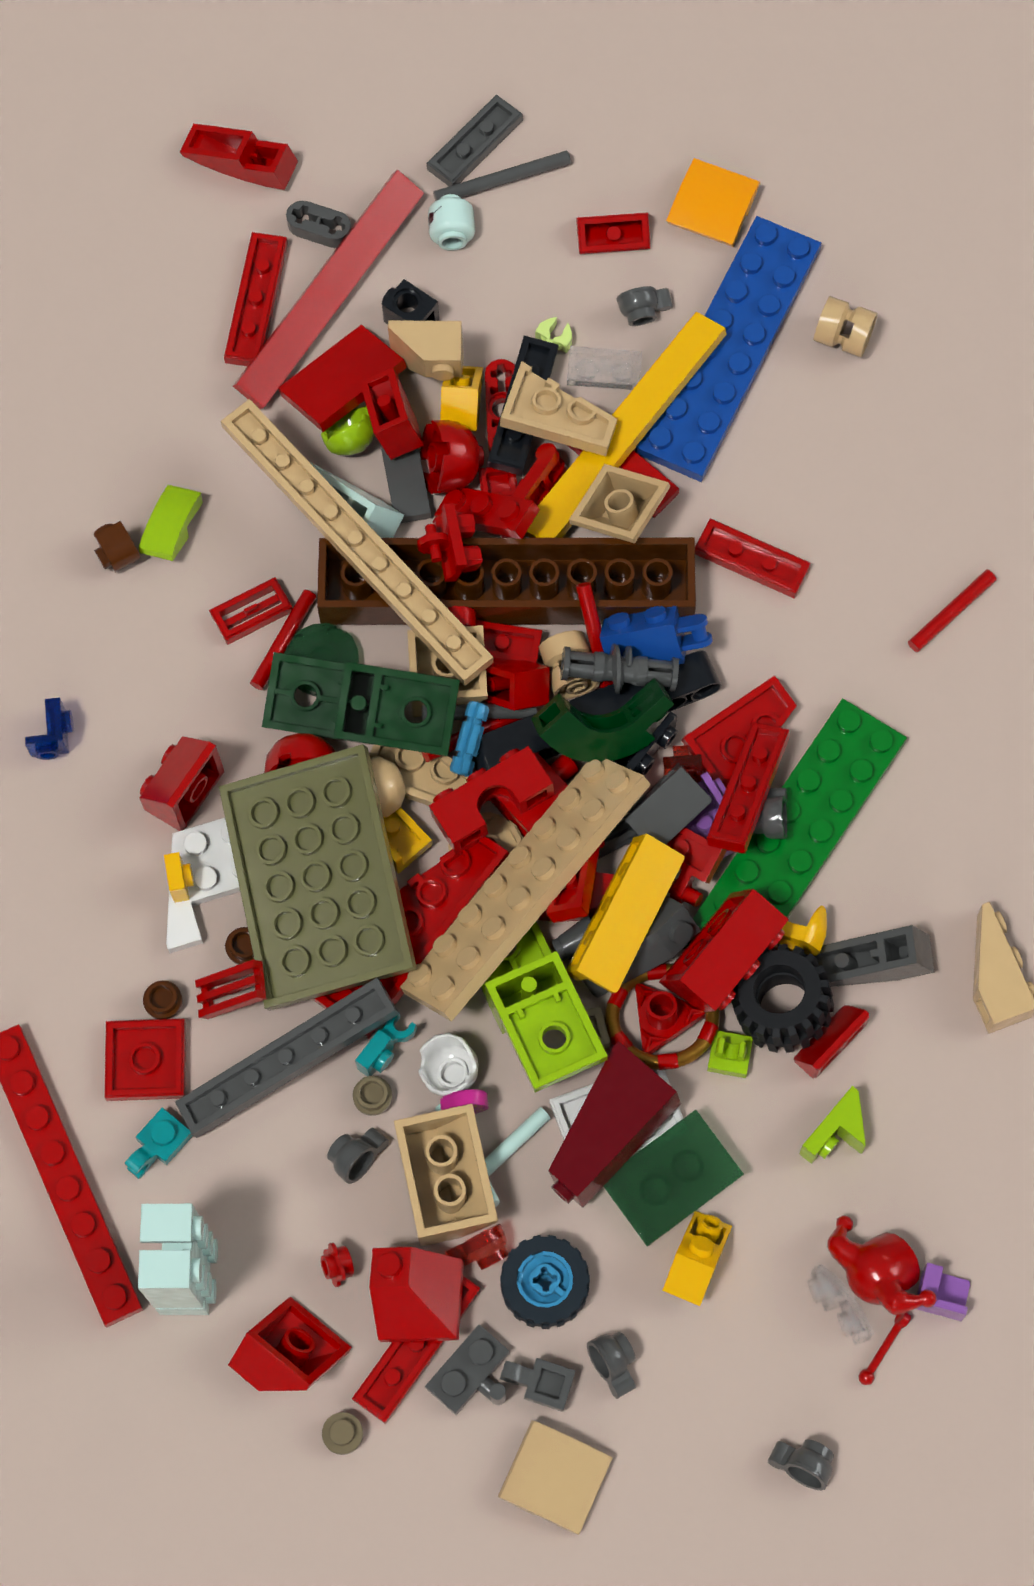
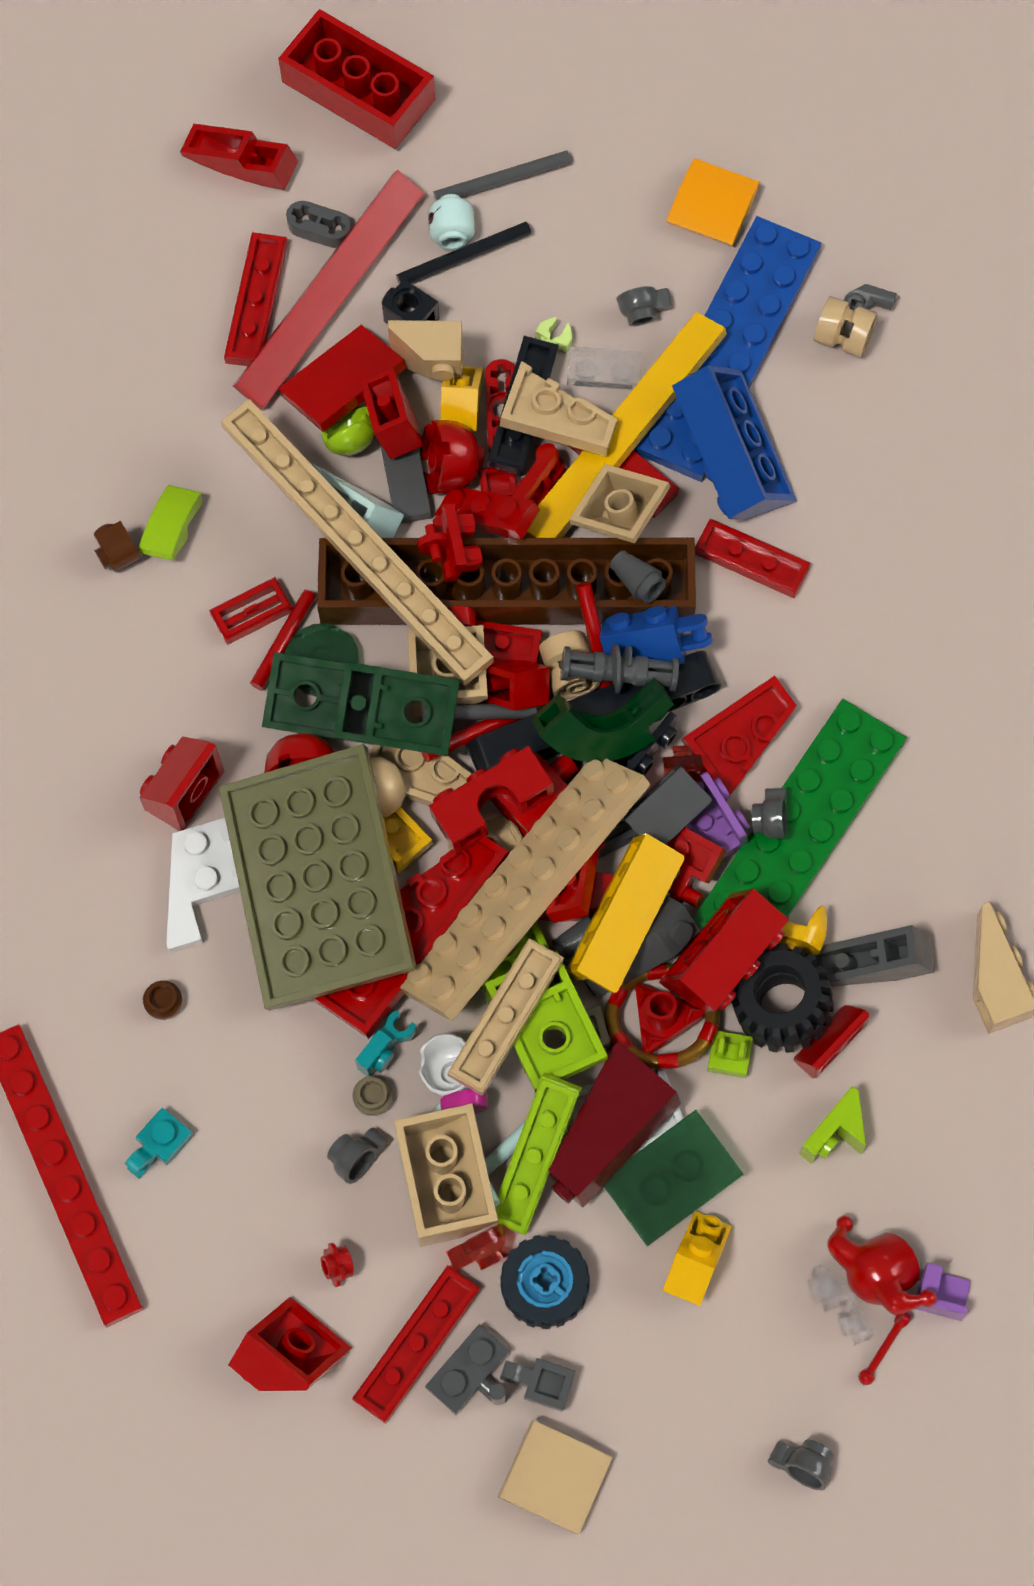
clear blue bracket [25,697,74,760] -> none
red tile [104,1019,186,1101] -> none
light aqua piece [138,1203,218,1315] -> none
yellow plate [164,852,194,903] -> none
dark grey plate [175,978,399,1138] -> none
red tile [195,959,266,1019] -> none
reddish brown plate [225,927,254,965] -> none
dark tan plate [322,1412,363,1455] -> none
red slope [369,1247,464,1342] -> none
dark grey tile [426,94,523,186] -> none
dark azure axle [450,701,489,777] -> none
red slope [576,212,650,254] -> none
dark grey piece [587,1332,636,1399] -> none
red tile [707,722,789,854] -> none
red bar [908,569,996,652] -> none
none -> red brick [278,9,436,150]
none -> black bar [396,221,531,284]
none -> tan tile [447,939,564,1096]
none -> lime tile [495,1073,582,1236]
none -> dark grey cone [610,550,666,603]
none -> blue slope [672,365,797,520]
none -> dark grey arm [844,284,897,311]

